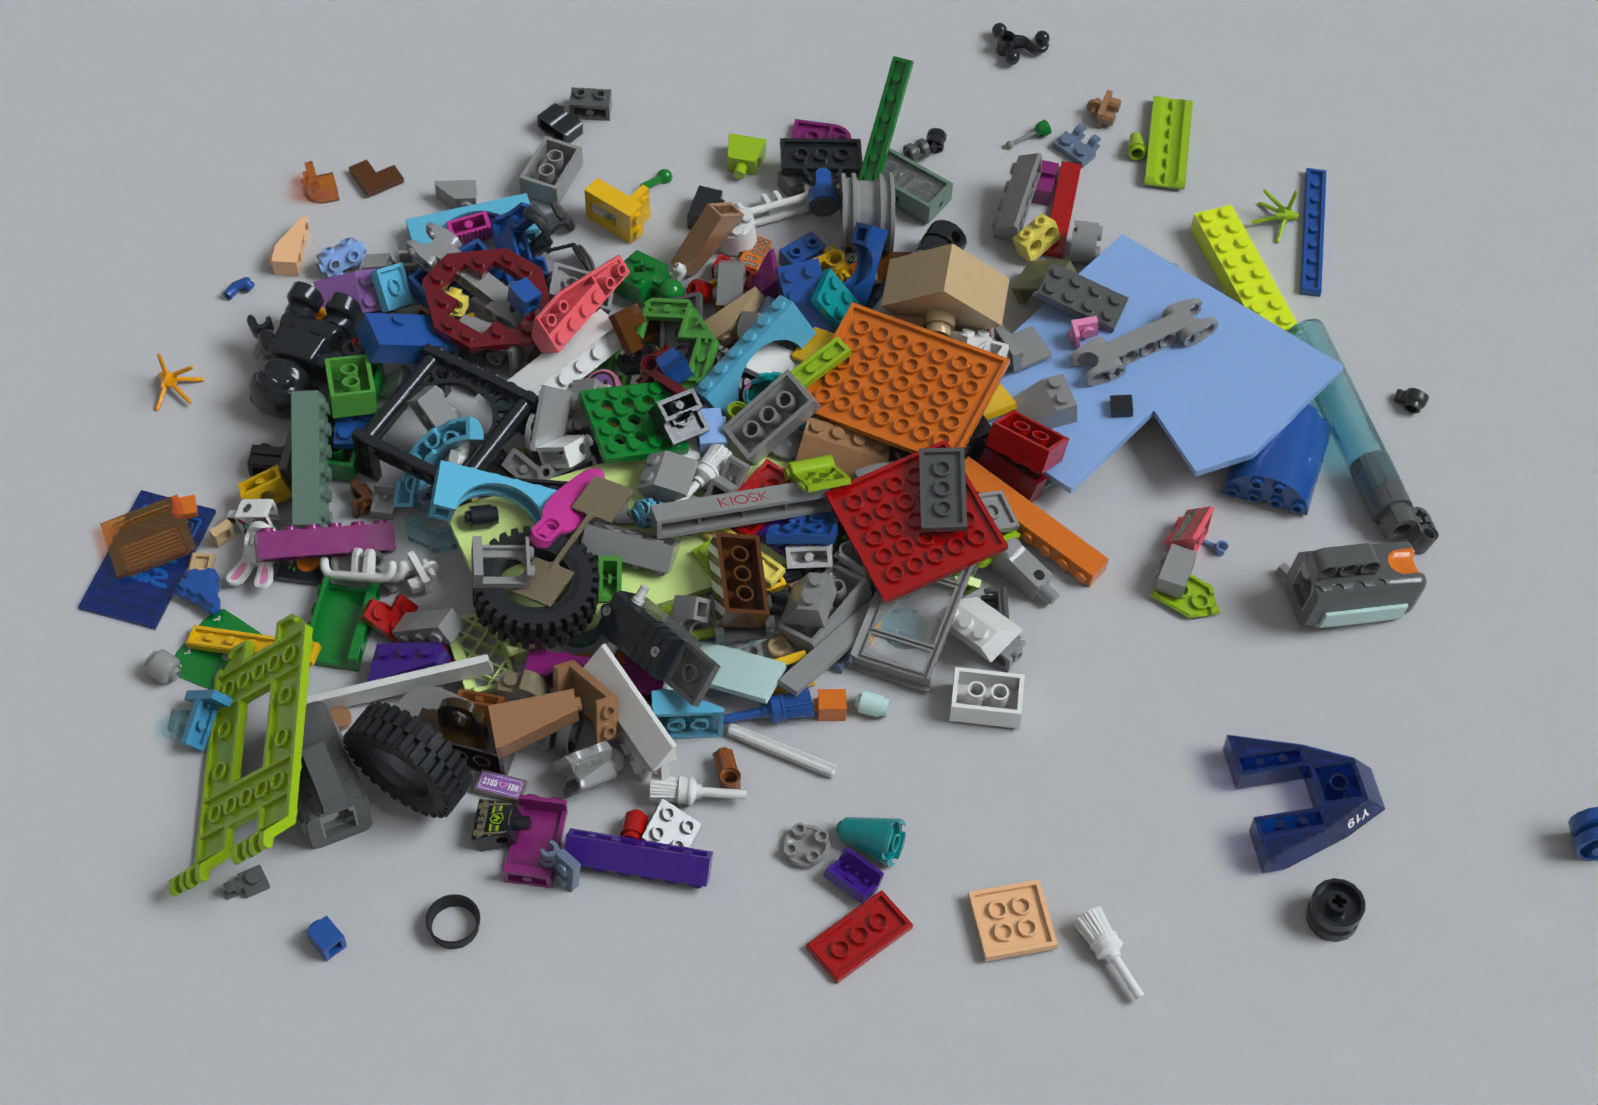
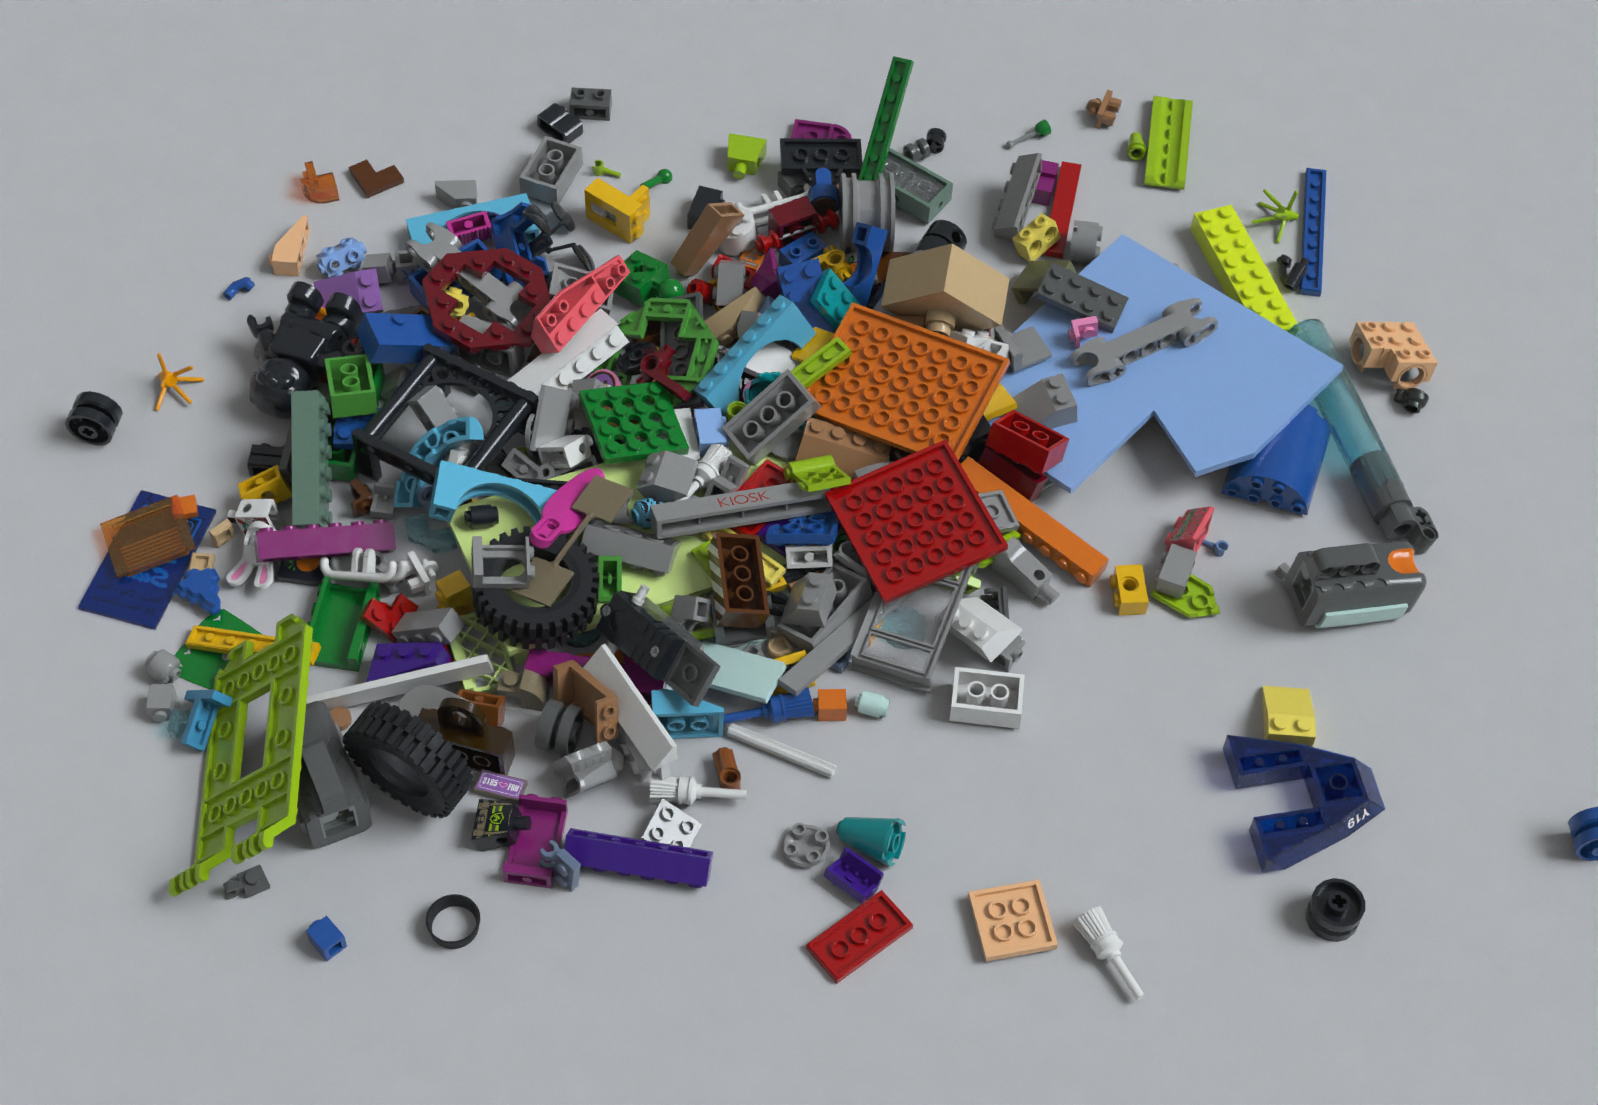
medium azure plate [370,262,415,313] -> none
medium nougat slope [488,689,583,759] -> none
blue brick [507,277,542,316] -> none
reddish brown tile [608,303,646,356] -> none
red brick [620,809,648,840] -> none
brick [648,388,710,448] -> none
blue piece [655,347,694,384] -> none
white arm [669,262,687,281] -> none
dark grey plate [919,447,967,532] -> none
black piece [992,22,1050,65] -> none
sand blue plate [1052,124,1101,168] -> none
black tile [1110,395,1133,417] -> none
none -> black wheel [65,391,123,445]
none -> light grey brick [146,684,177,722]
none -> yellow brick [434,570,474,616]
none -> lime hand [592,160,621,178]
none -> dark red brick [754,196,839,255]
none -> yellow brick [1110,564,1149,616]
none -> light yellow slope [1262,686,1316,751]
none -> black plant [1276,254,1309,291]
none -> light nougat piece [1349,321,1438,389]

